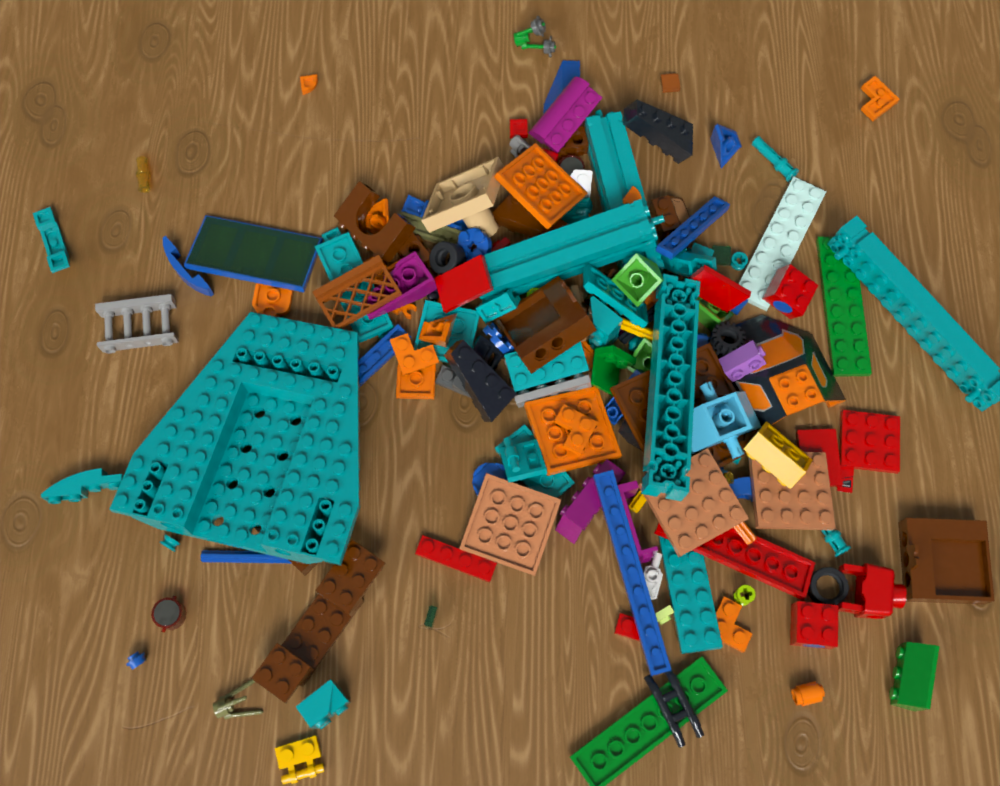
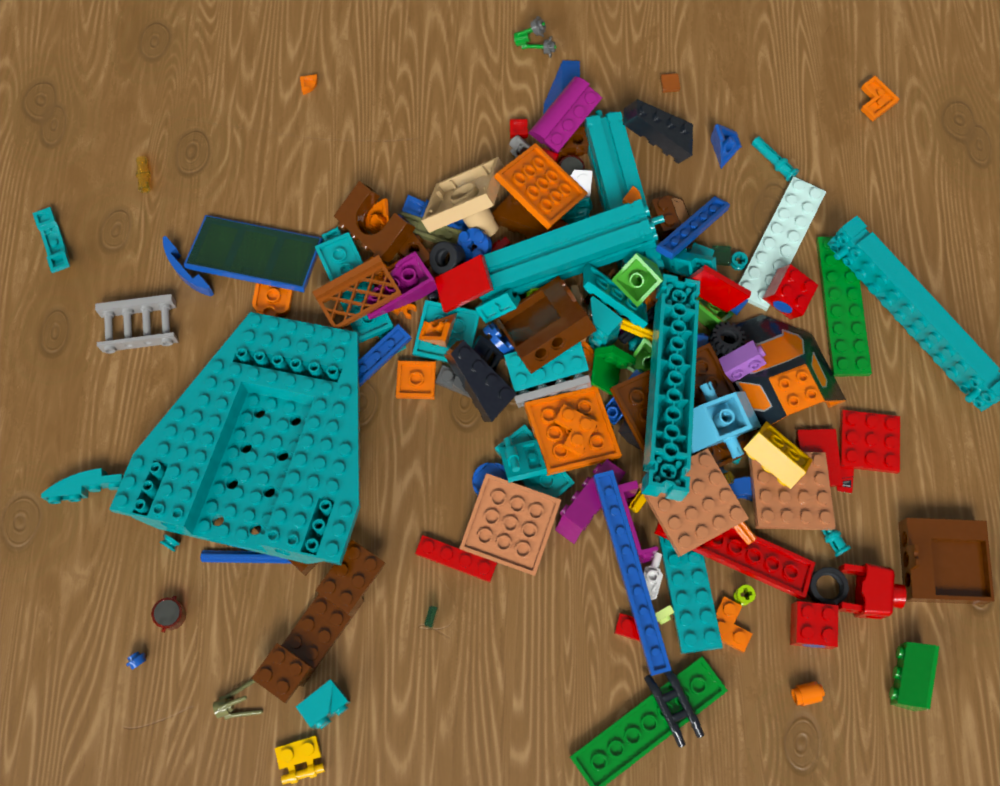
orange plate [390,333,439,376] -> none

